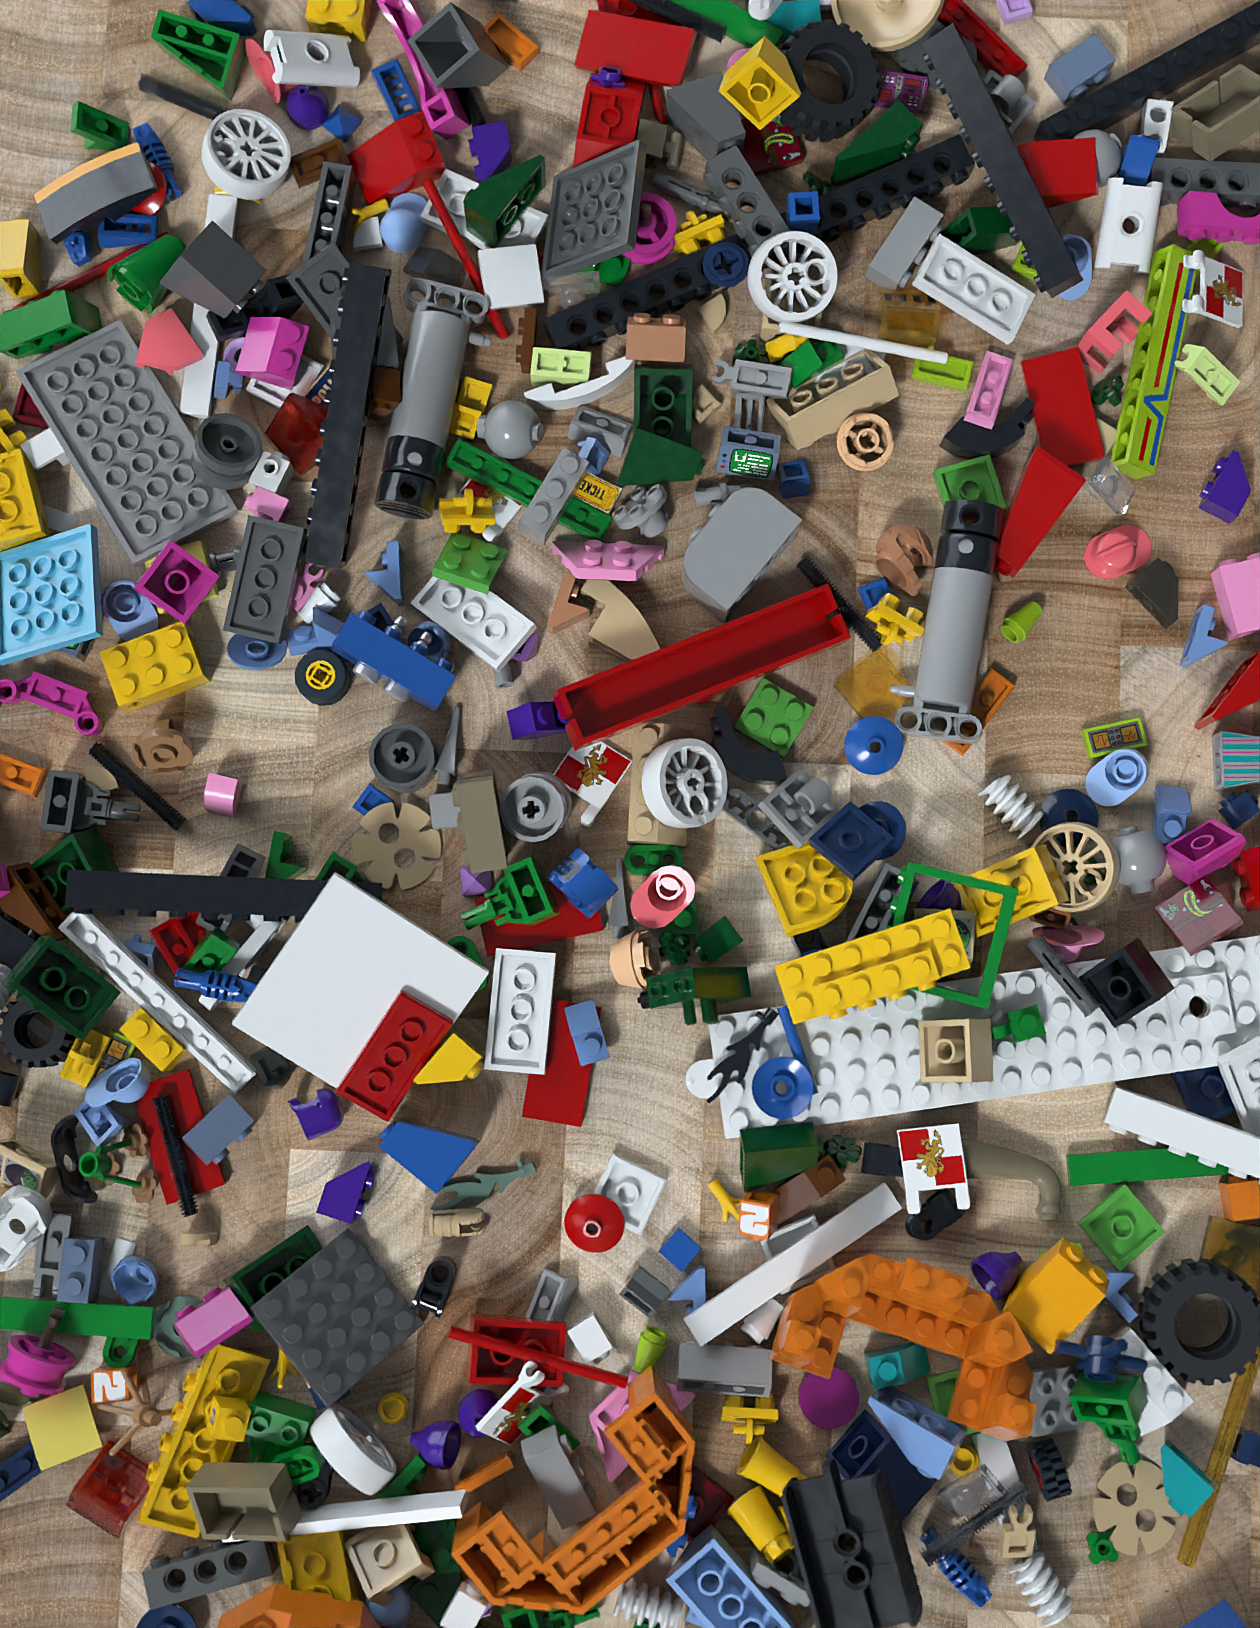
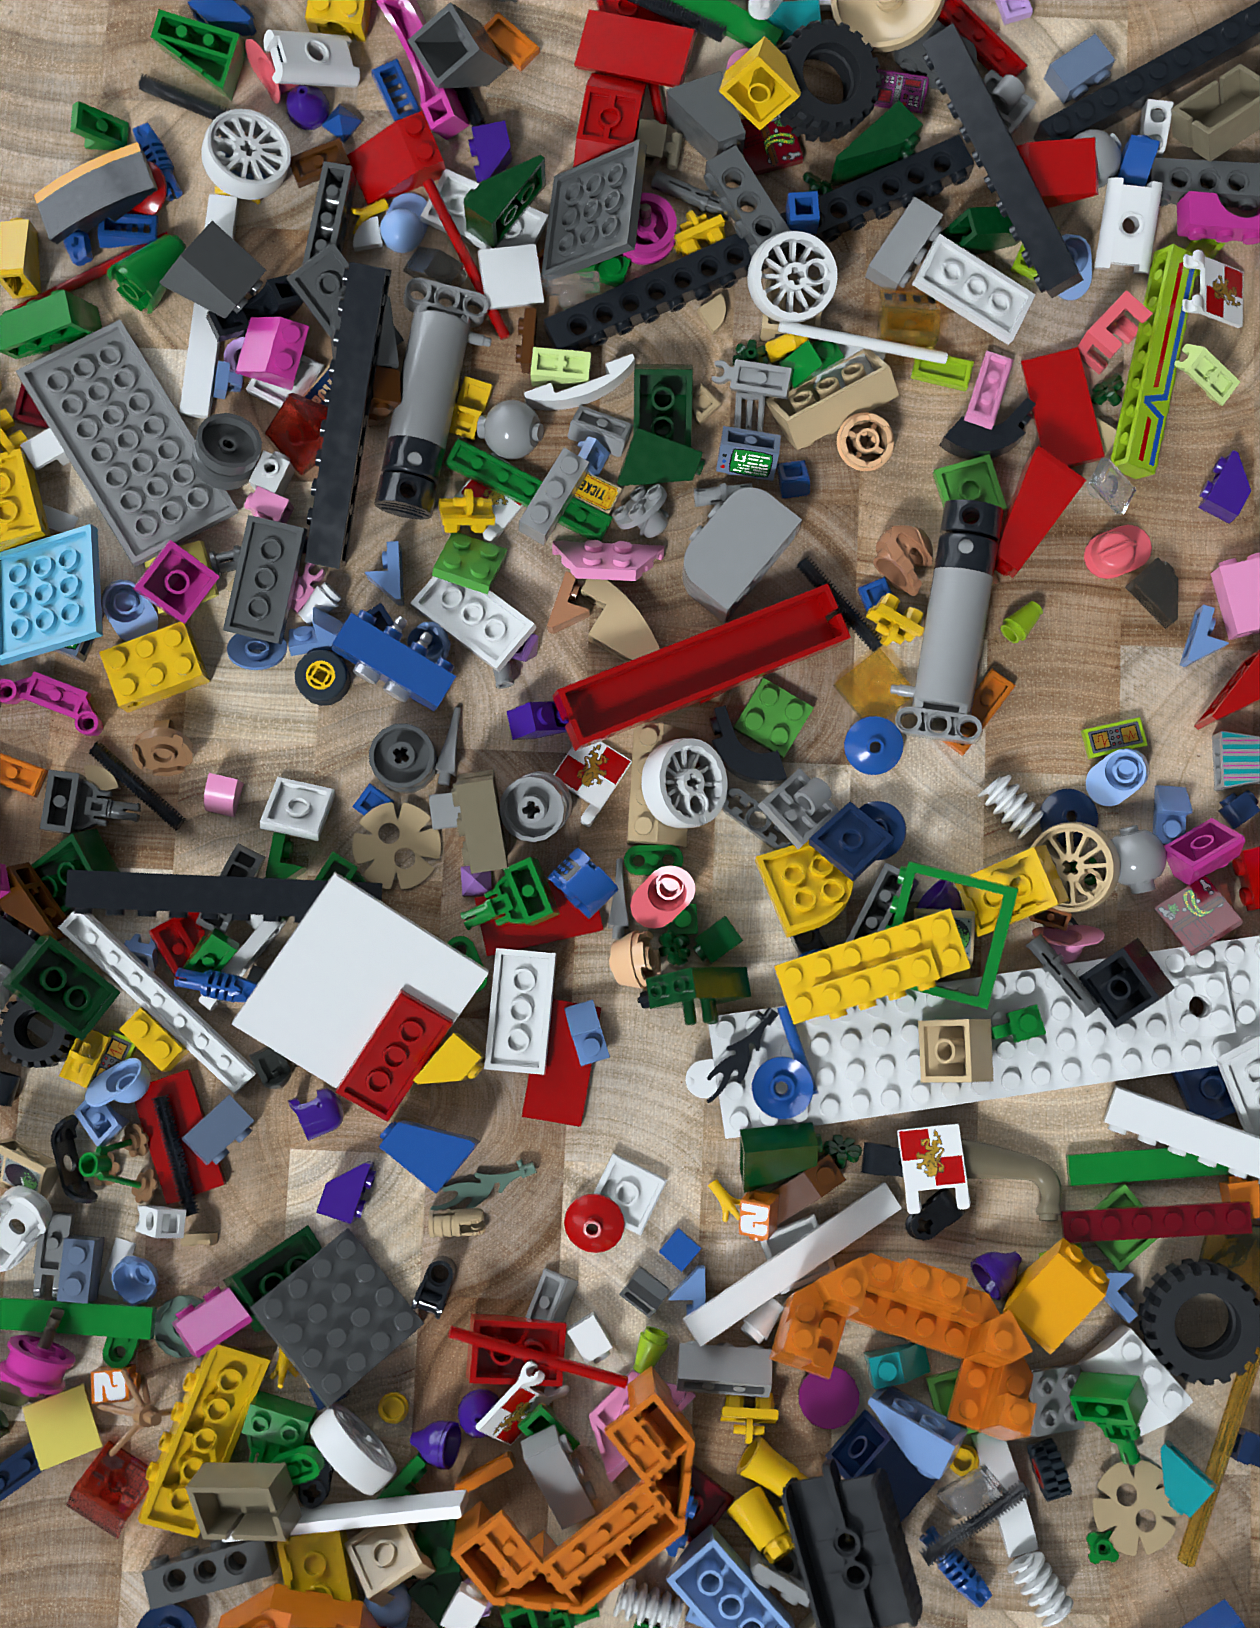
coral slope [135,308,203,376] -> none
yellow brick [206,1395,251,1442] -> none
dark purple plate [590,66,626,87] -> none
nougat slope [626,313,686,362] -> none
dark blue gear [703,242,749,289] -> none
tan plate [998,1504,1036,1558] -> none
dark blue bar [1054,1335,1147,1382] -> none
none -> white leg [135,1205,186,1238]
none -> white tile [260,777,335,841]
none -> dark red plate [1061,1201,1253,1243]

